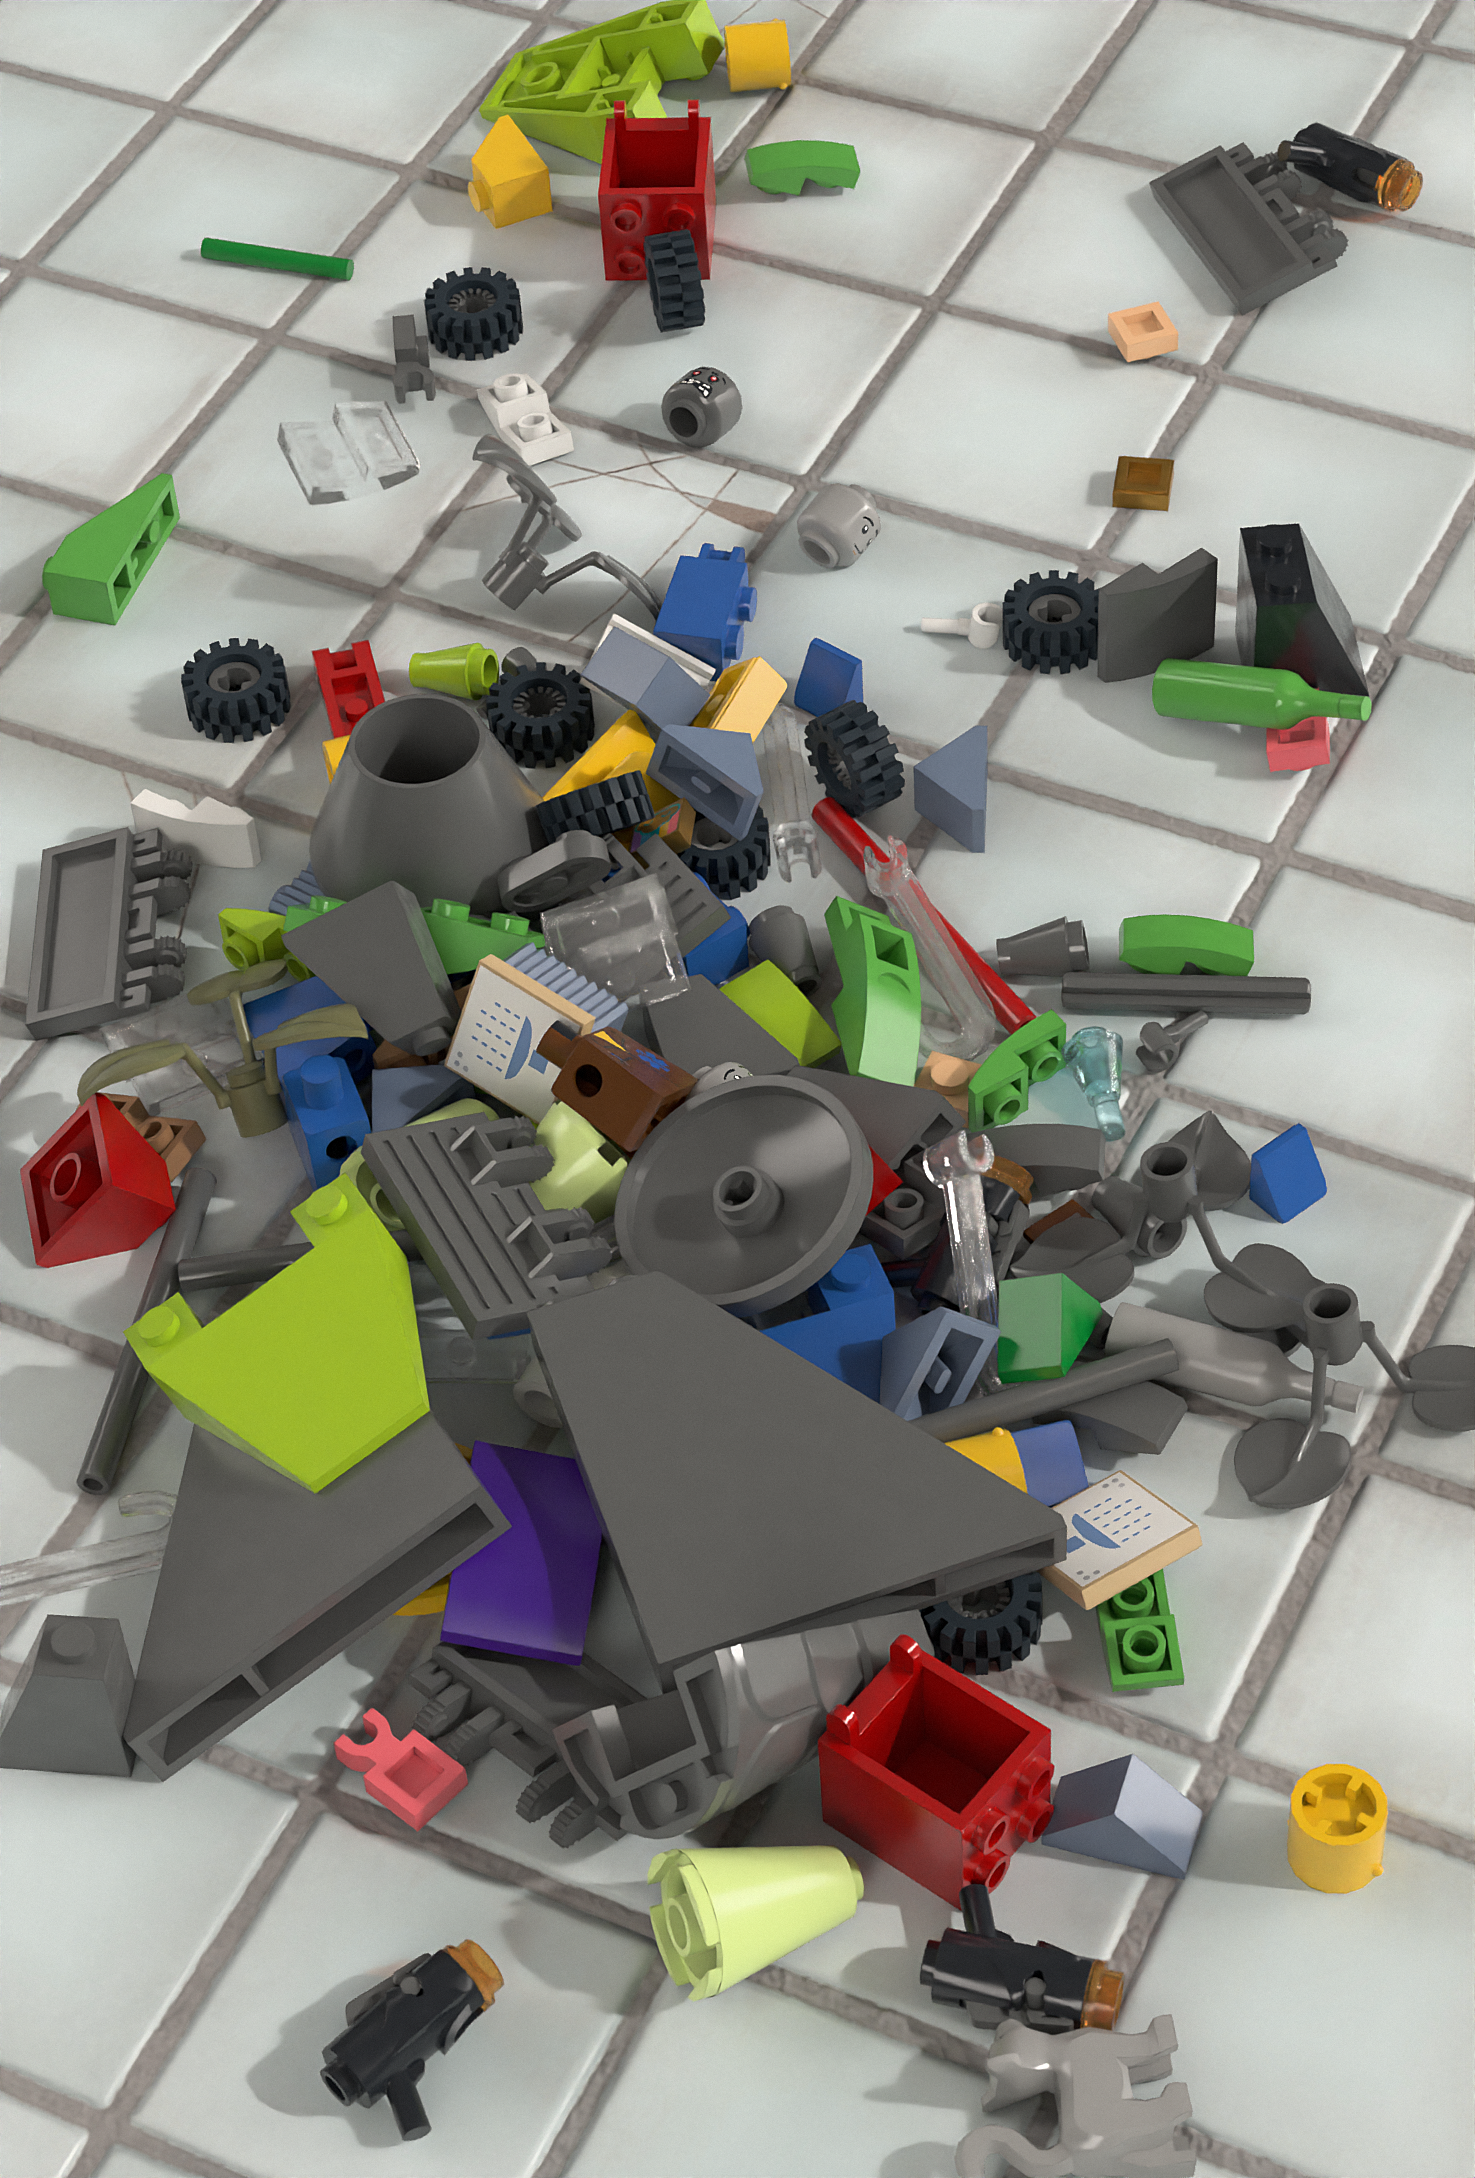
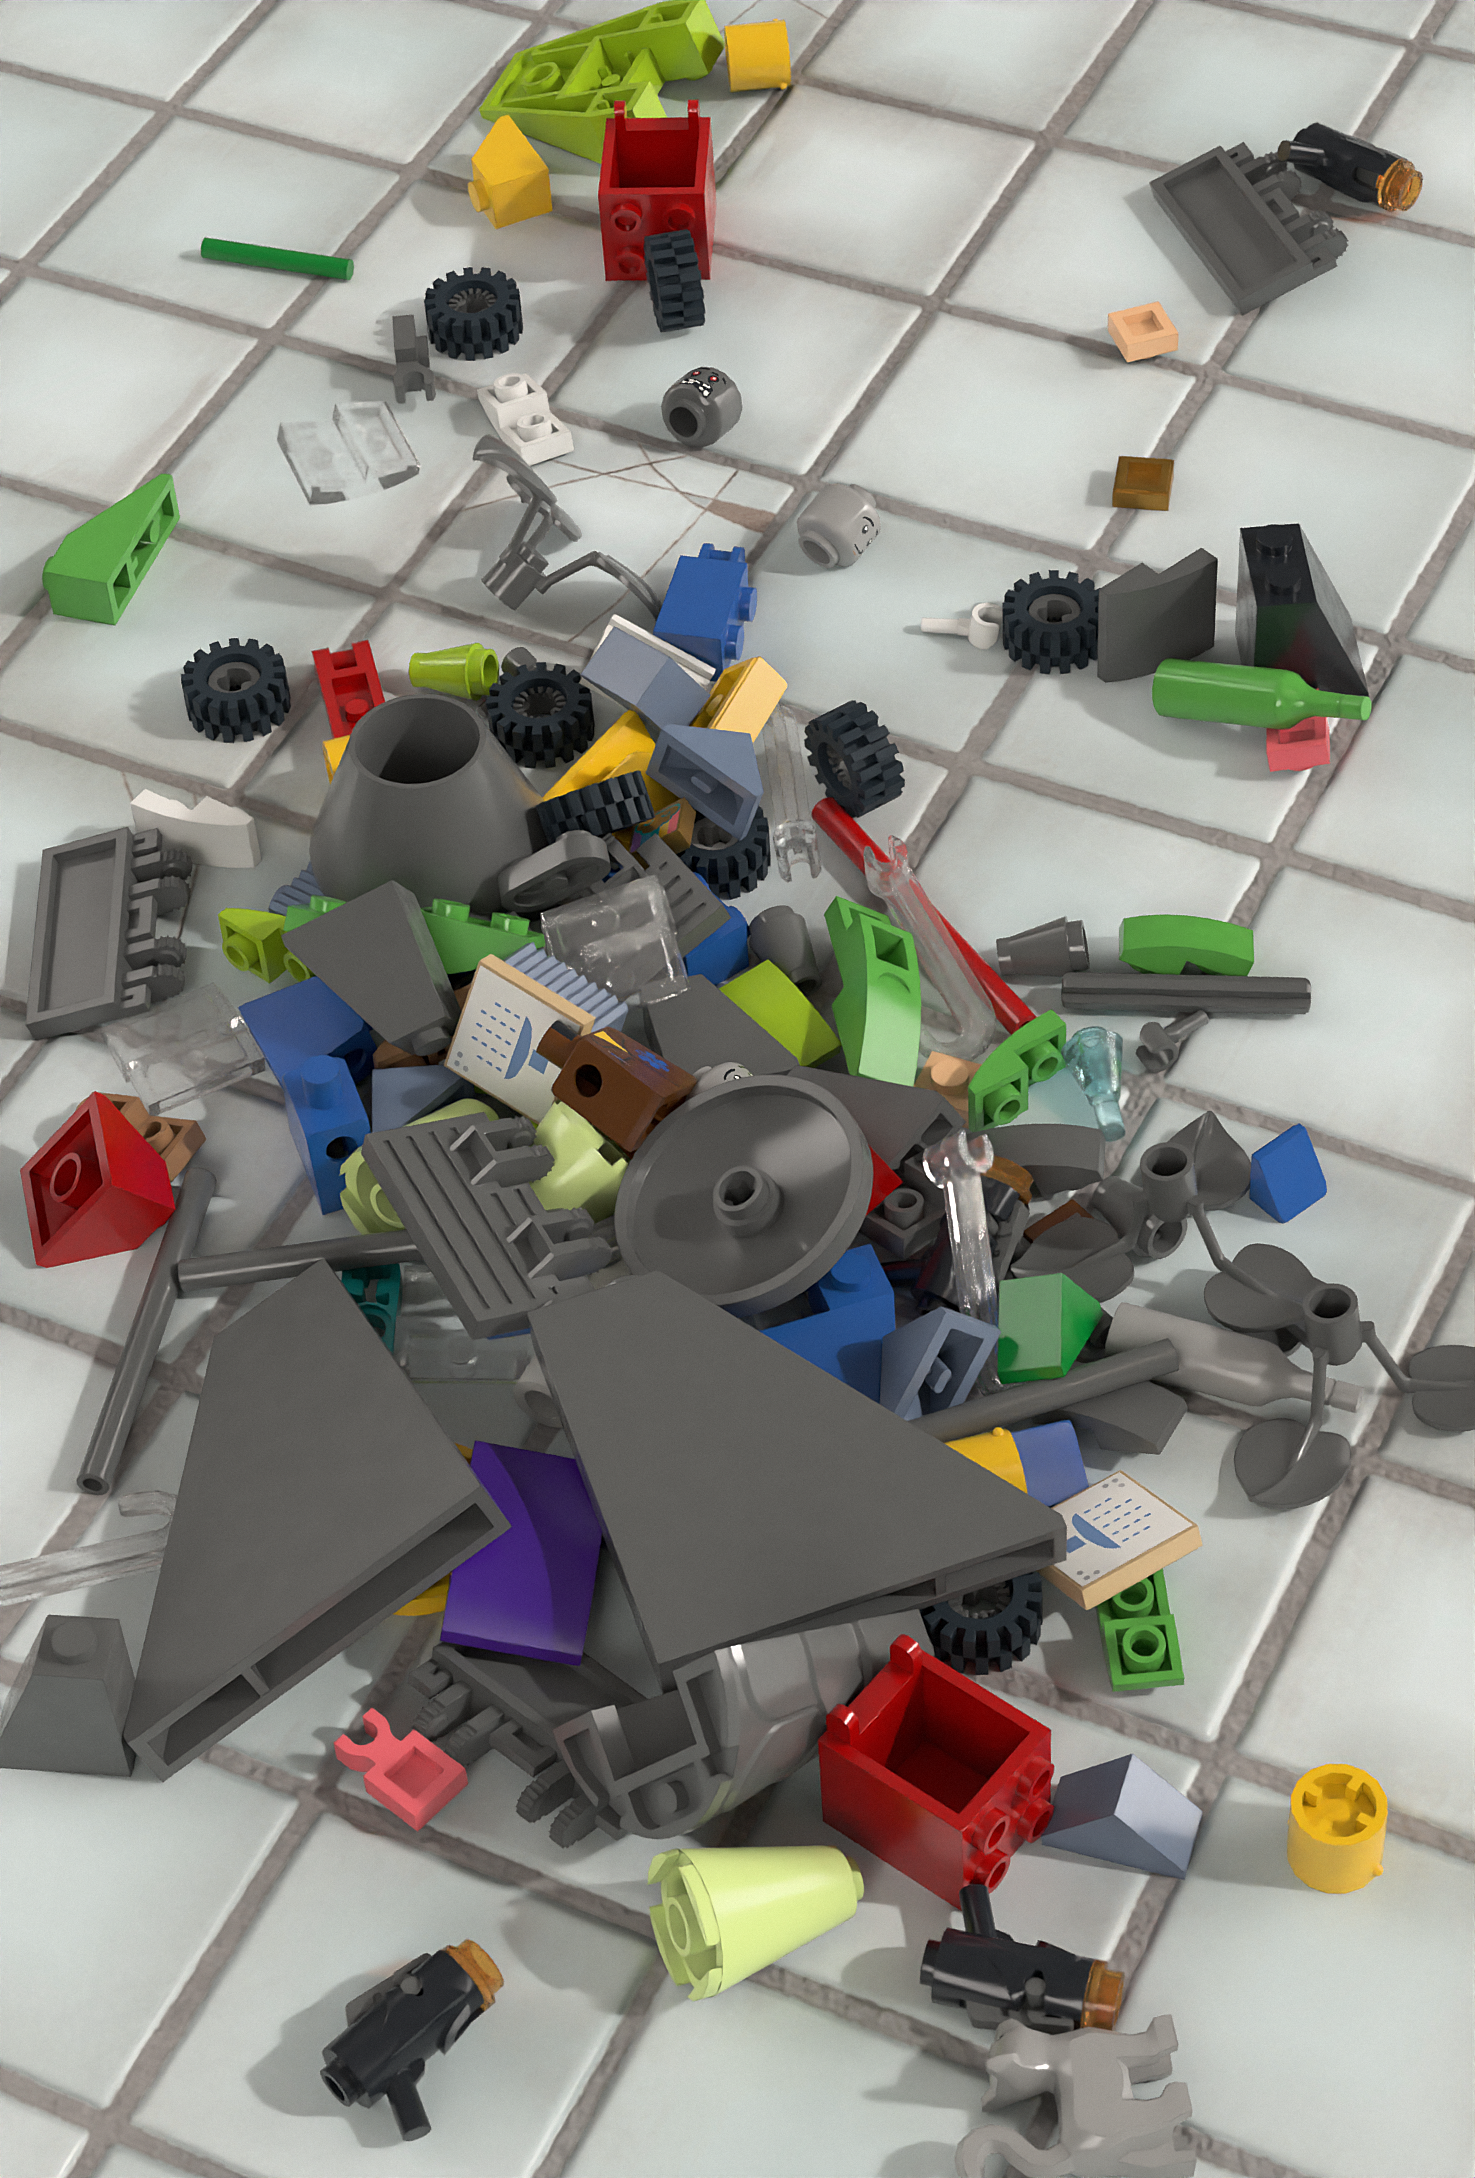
olive plant [77,959,368,1138] -> none
lime wedge [123,1172,430,1494] -> none
bright green slope [744,140,861,196] -> none
blue slope [794,638,864,717] -> none
sand blue slope [913,726,988,853] -> none

